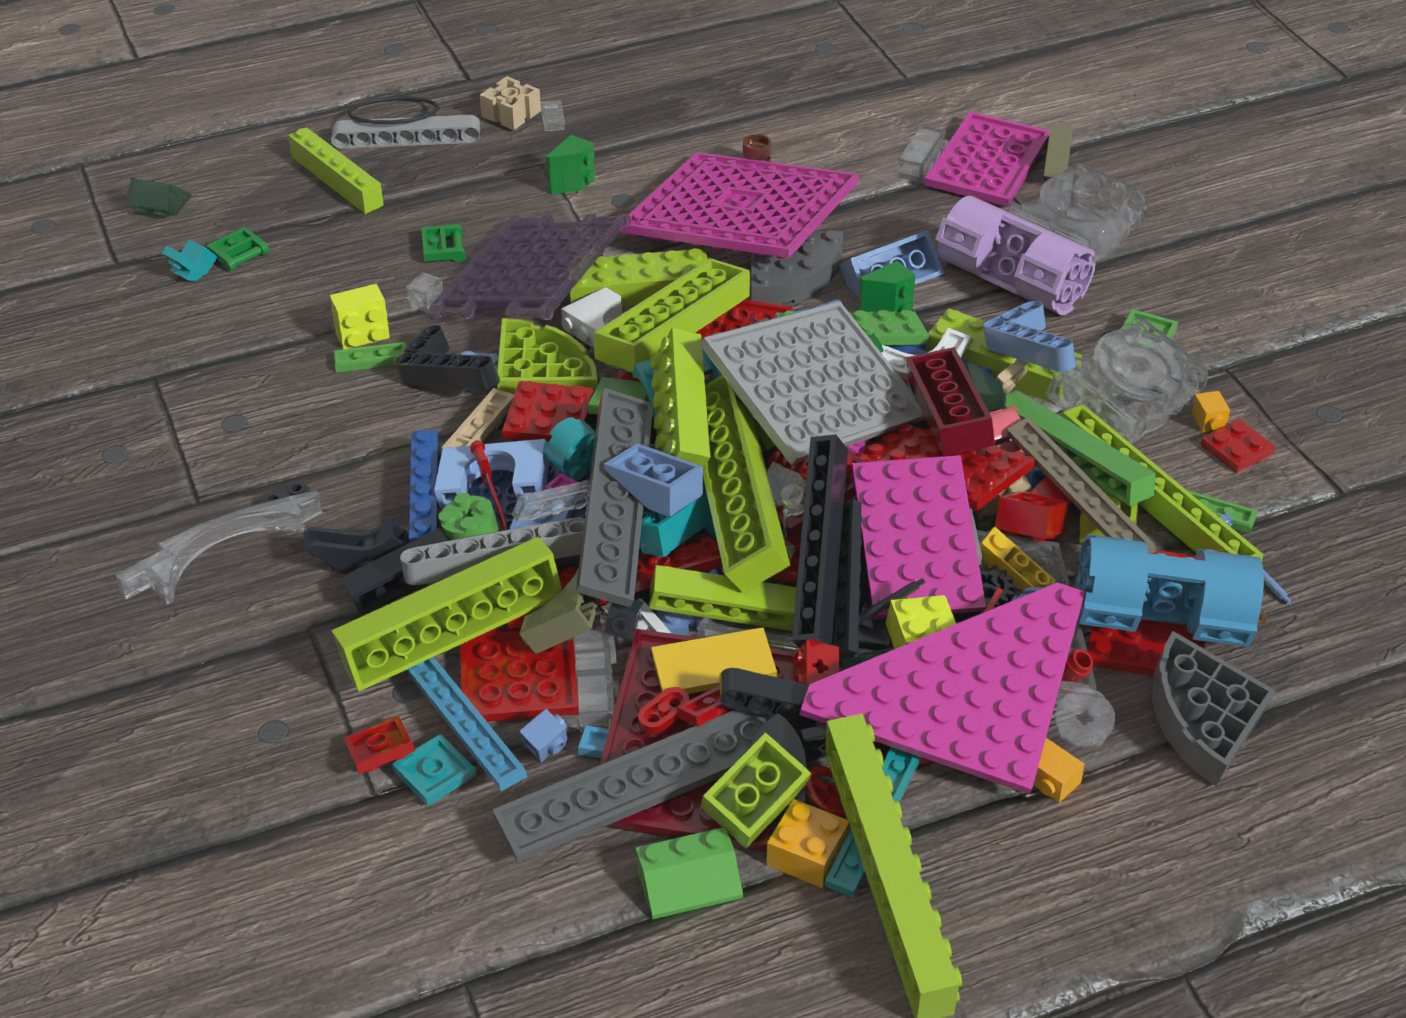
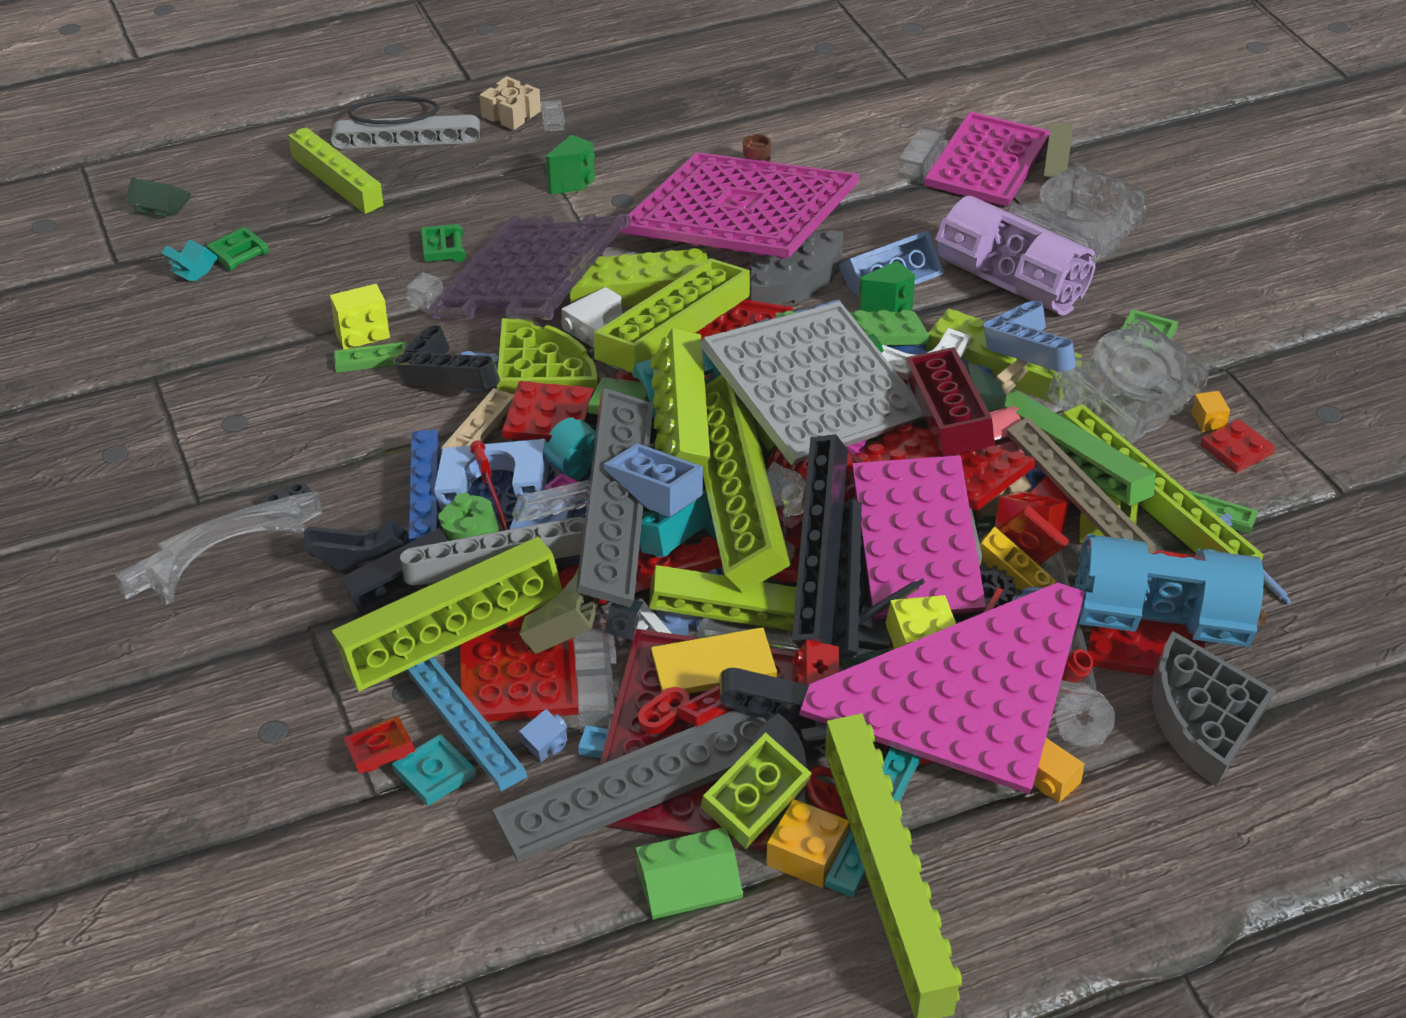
none -> red tile [997,505,1069,565]

